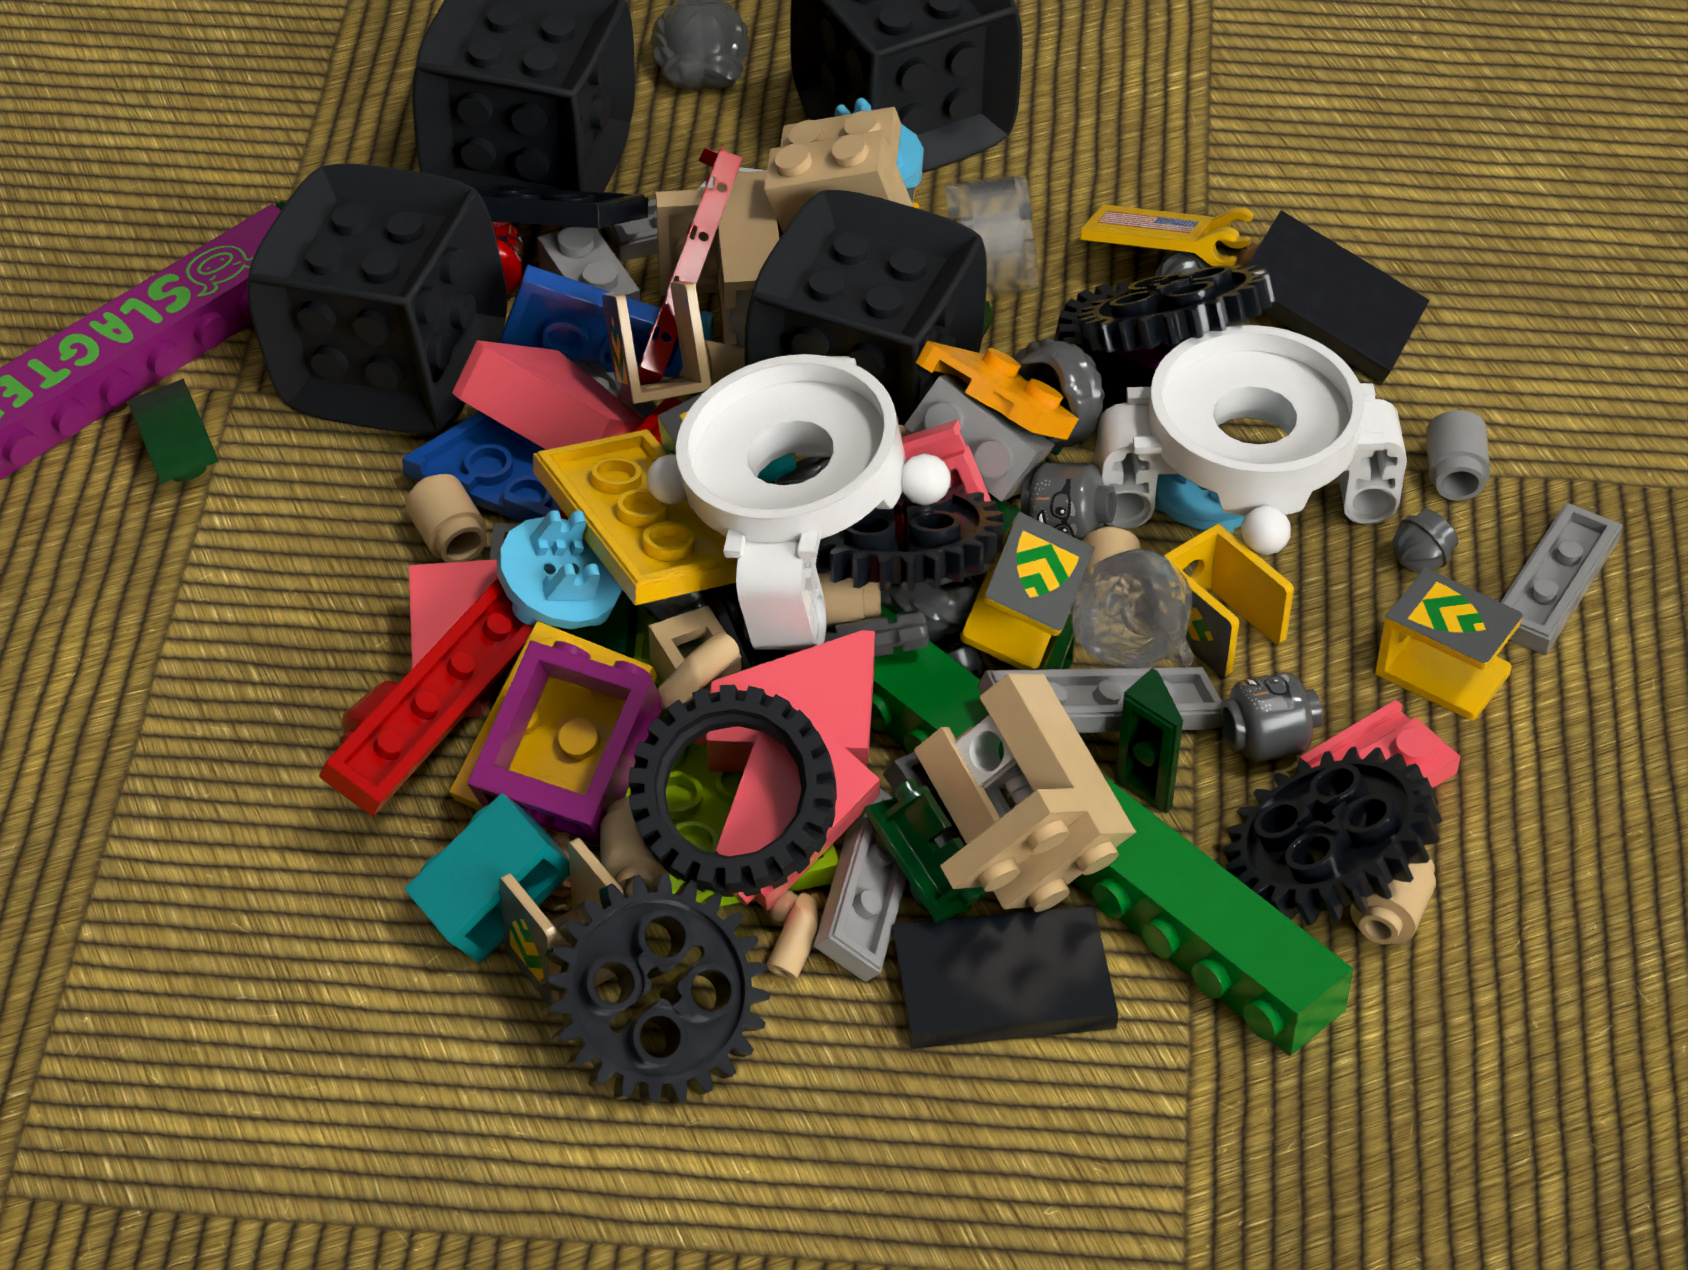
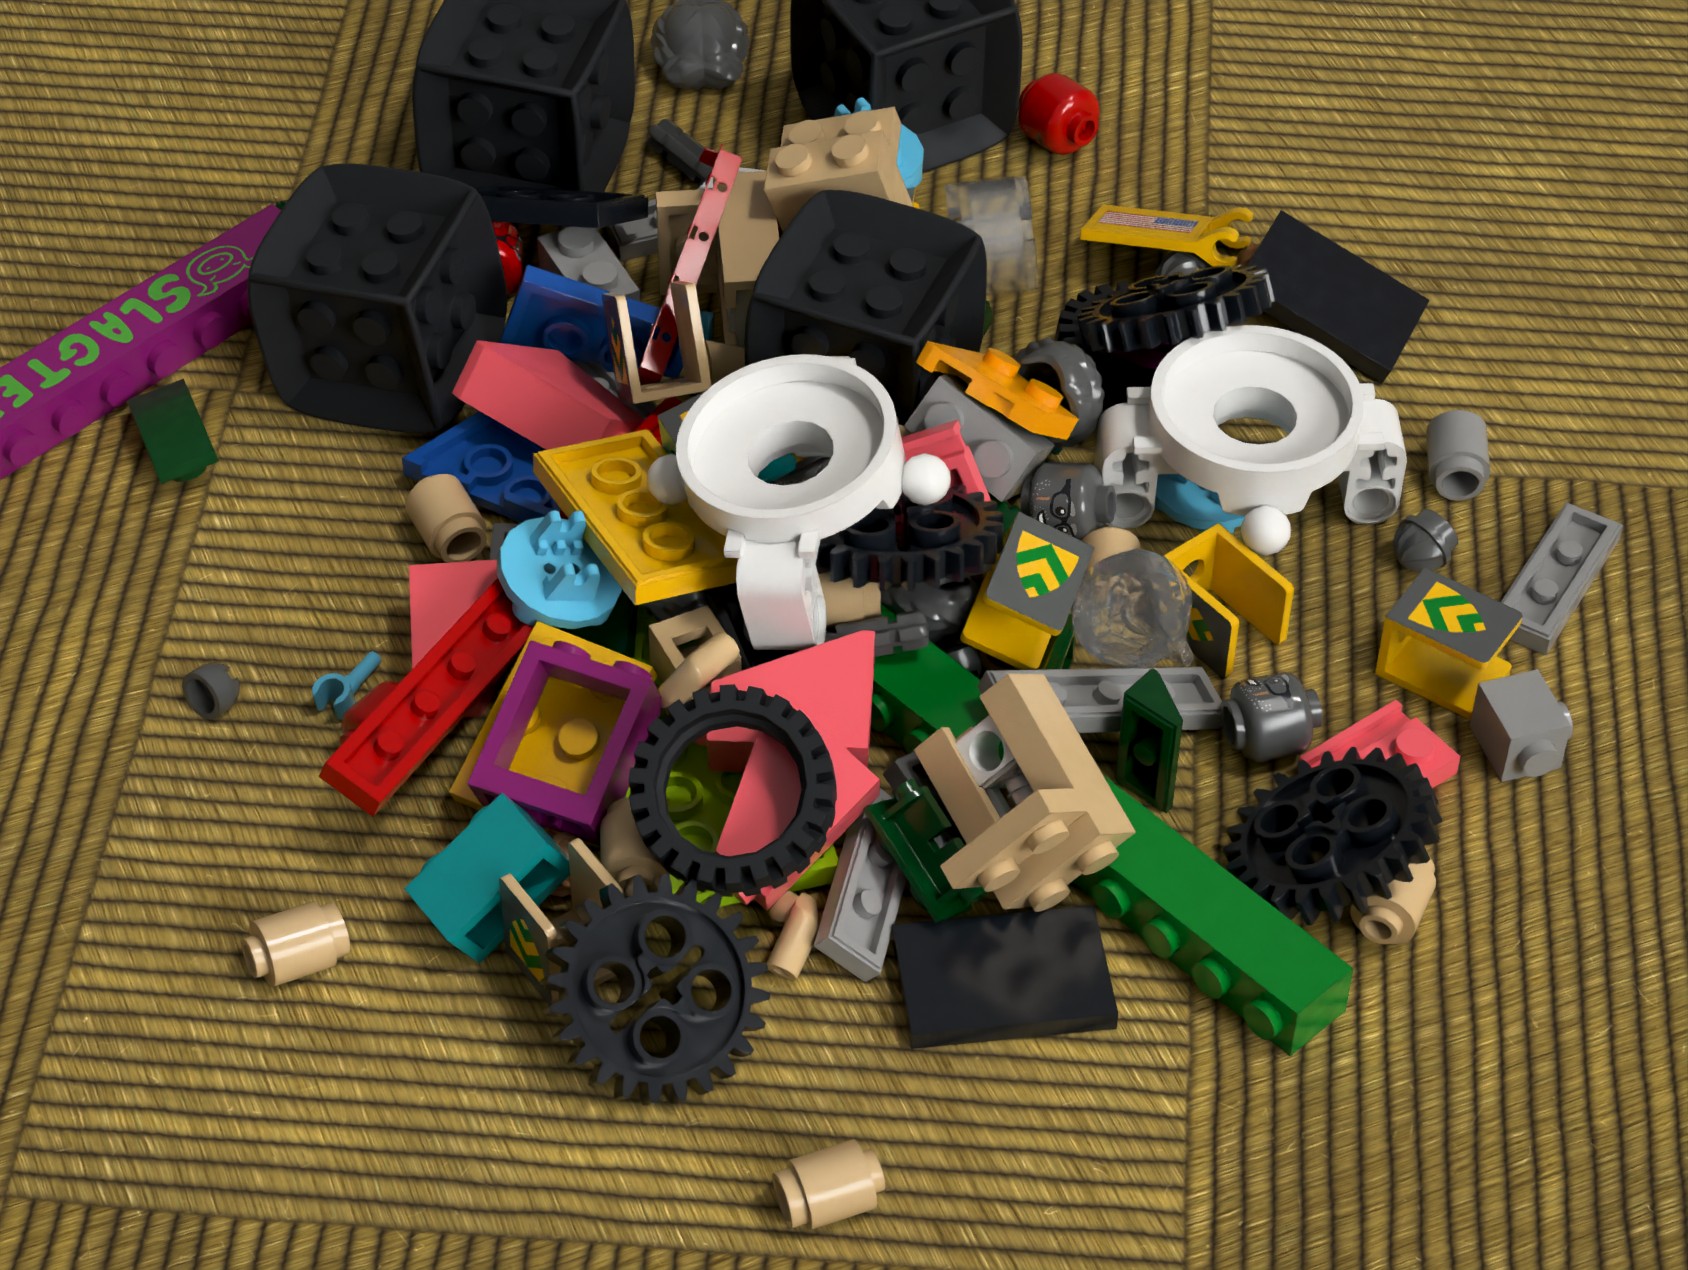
none -> dark grey hinge [182,662,240,719]
none -> tan brick [241,901,350,987]
none -> medium azure hand [312,651,382,720]
none -> dark grey axle [648,119,712,186]
none -> tan brick [772,1139,885,1230]
none -> red head [1018,73,1100,155]
none -> light grey brick [1469,669,1573,782]

